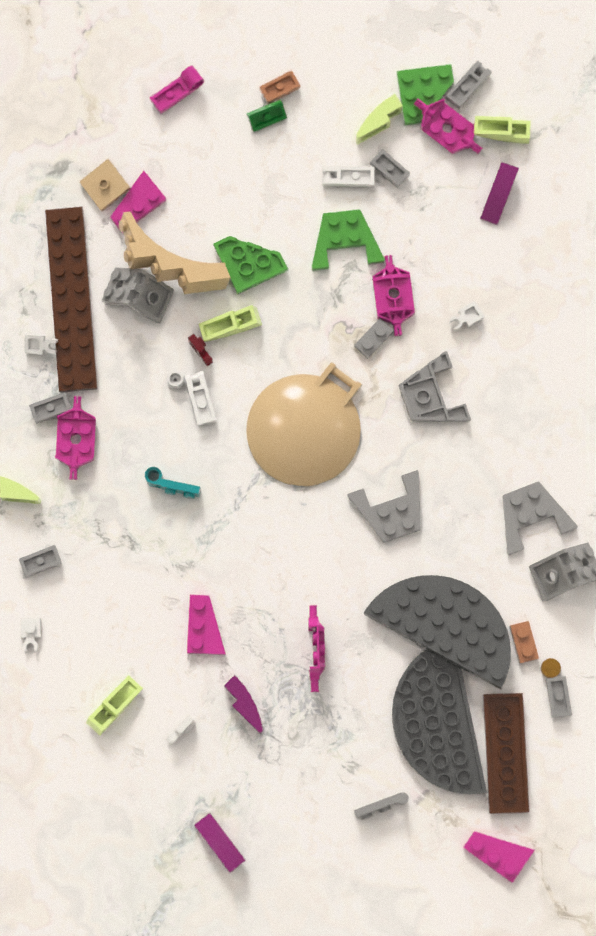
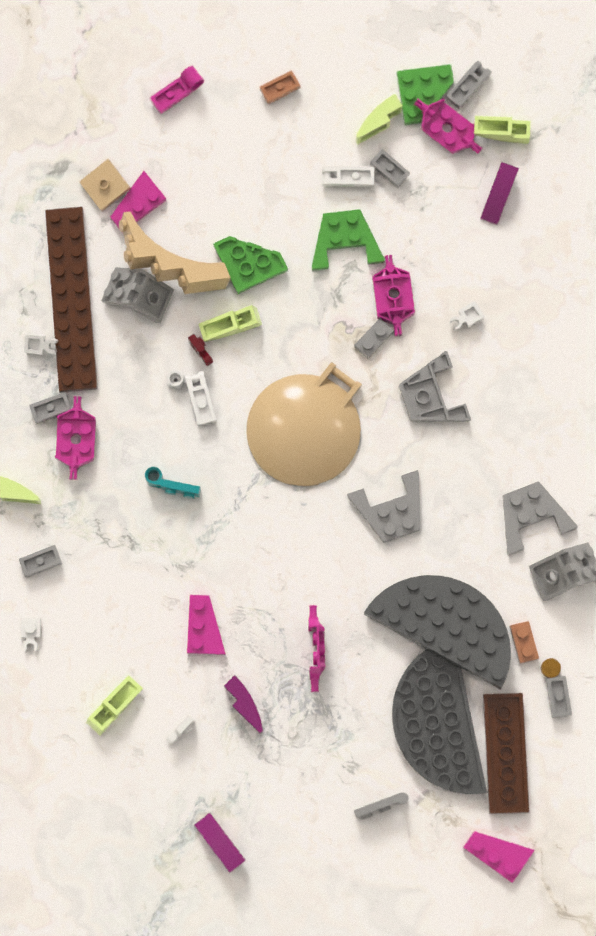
green plate [246,100,287,132] -> none

